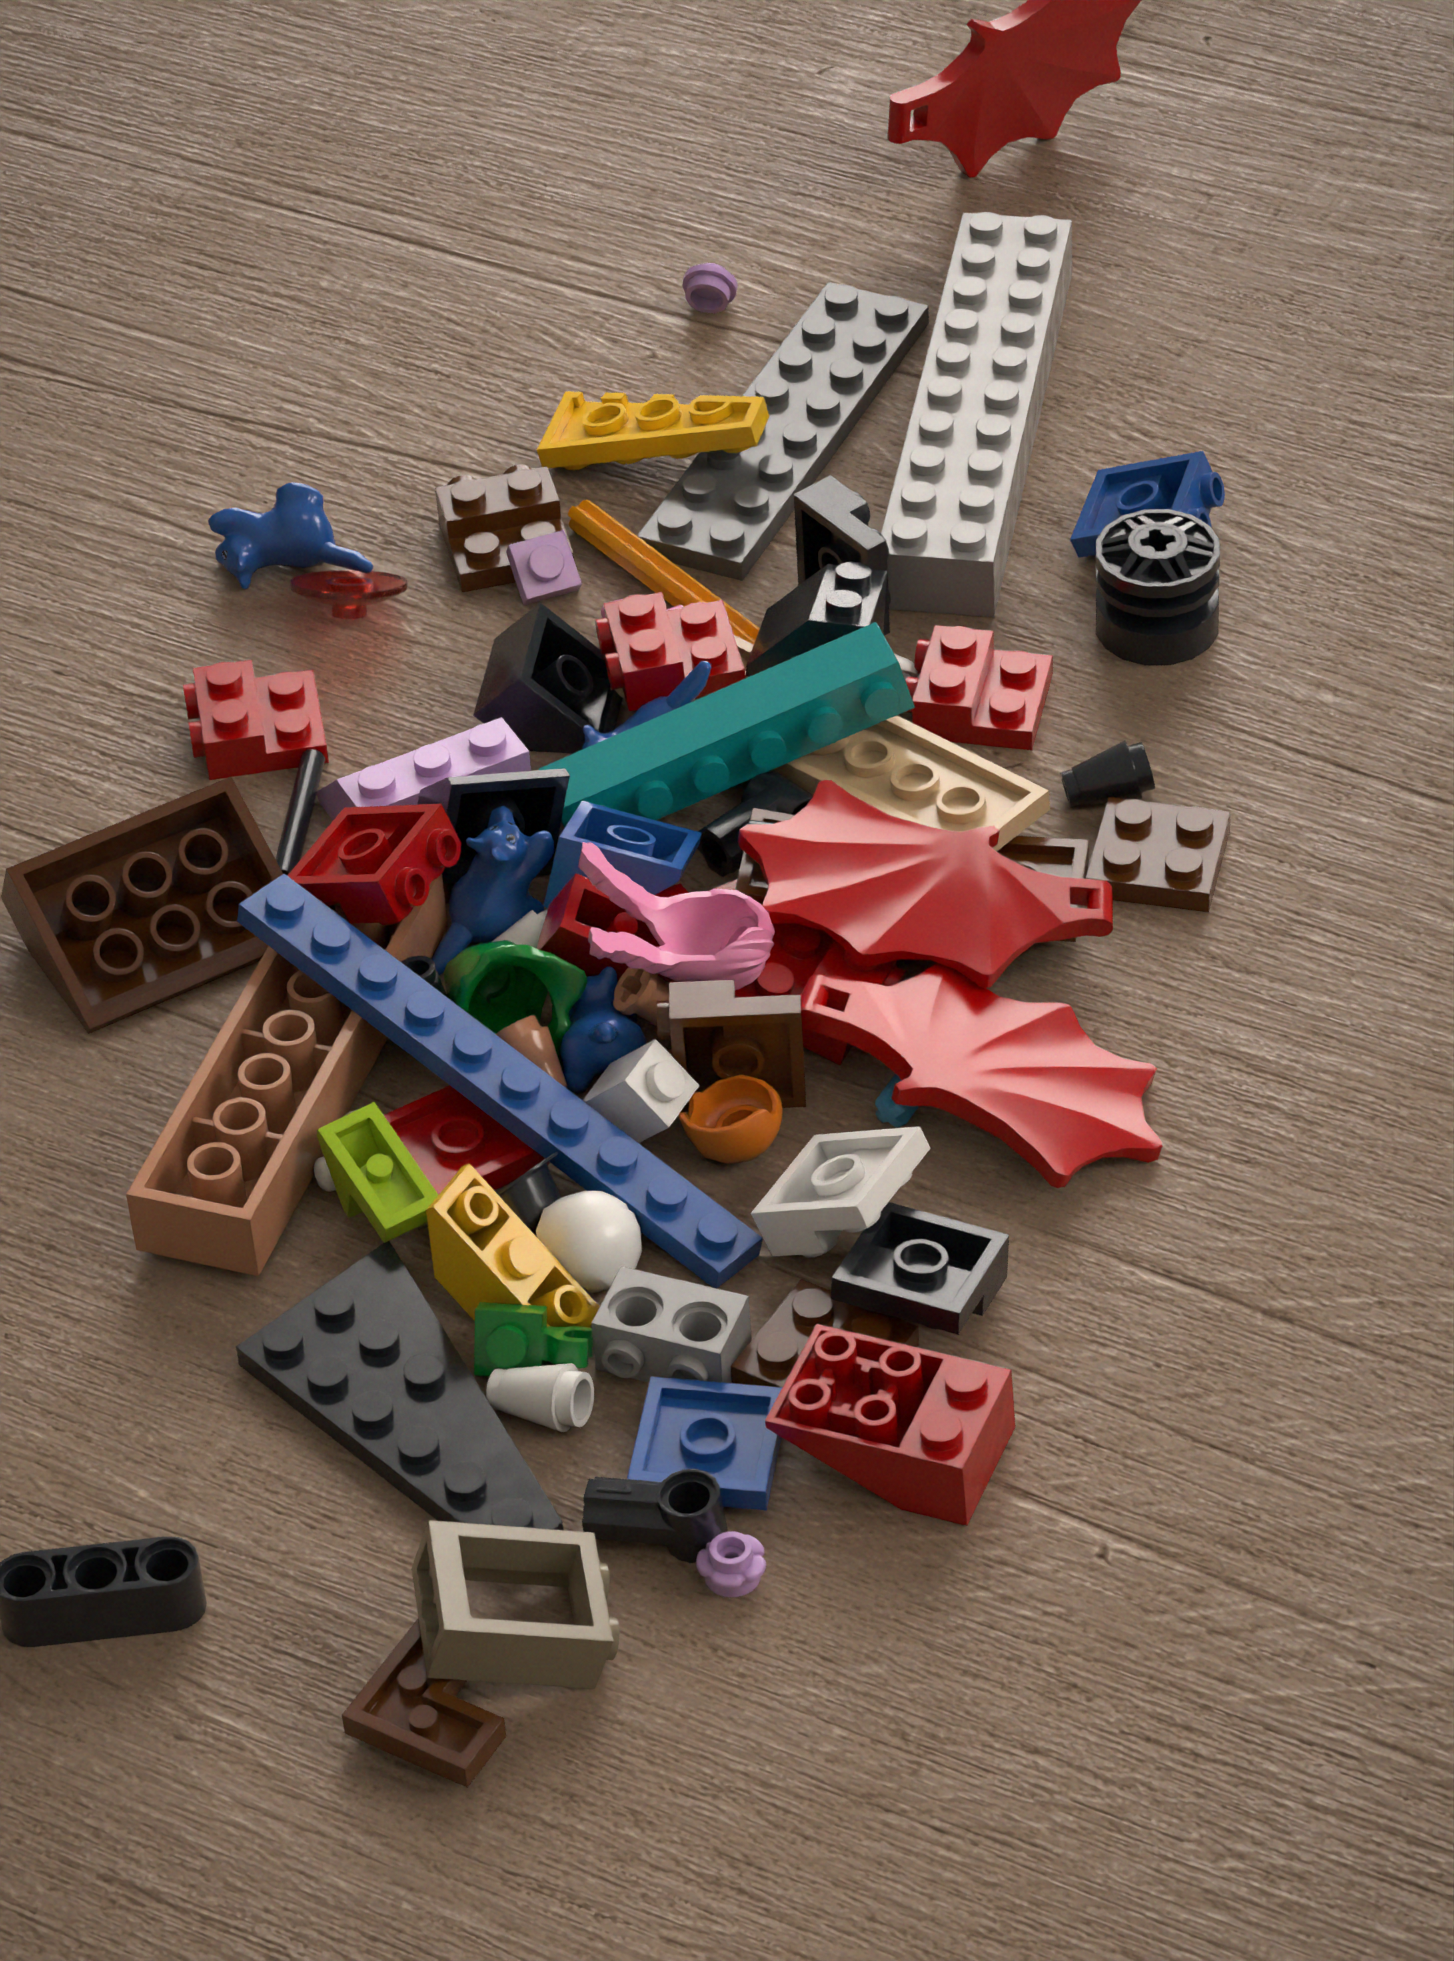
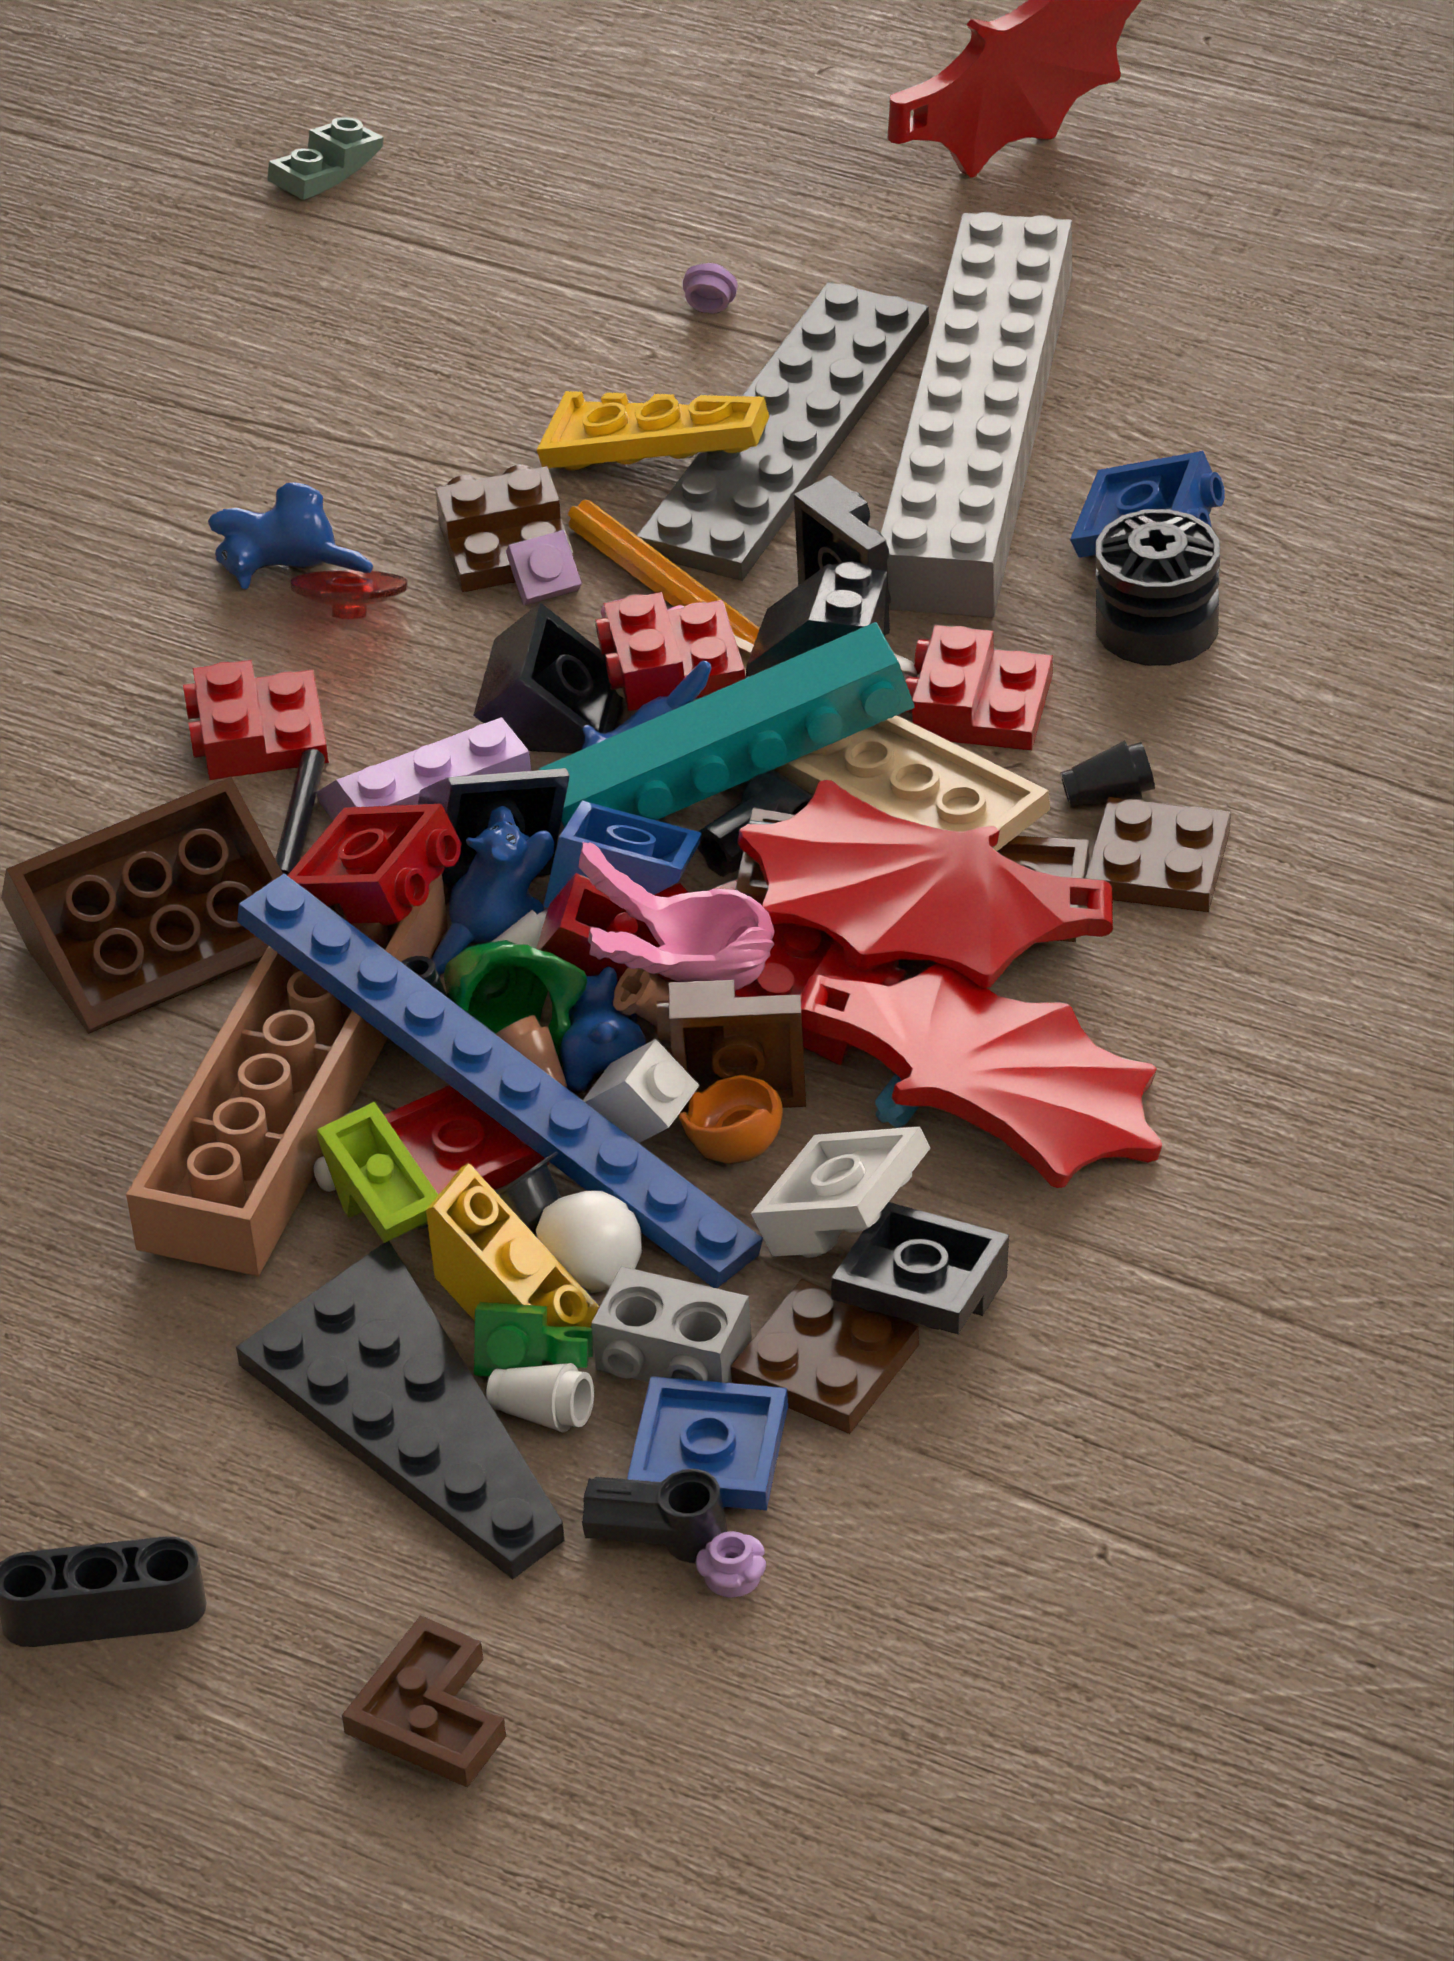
dark tan window [411,1520,619,1689] -> none
red slope [765,1324,1016,1526] -> none
none -> sand green slope [267,117,384,200]

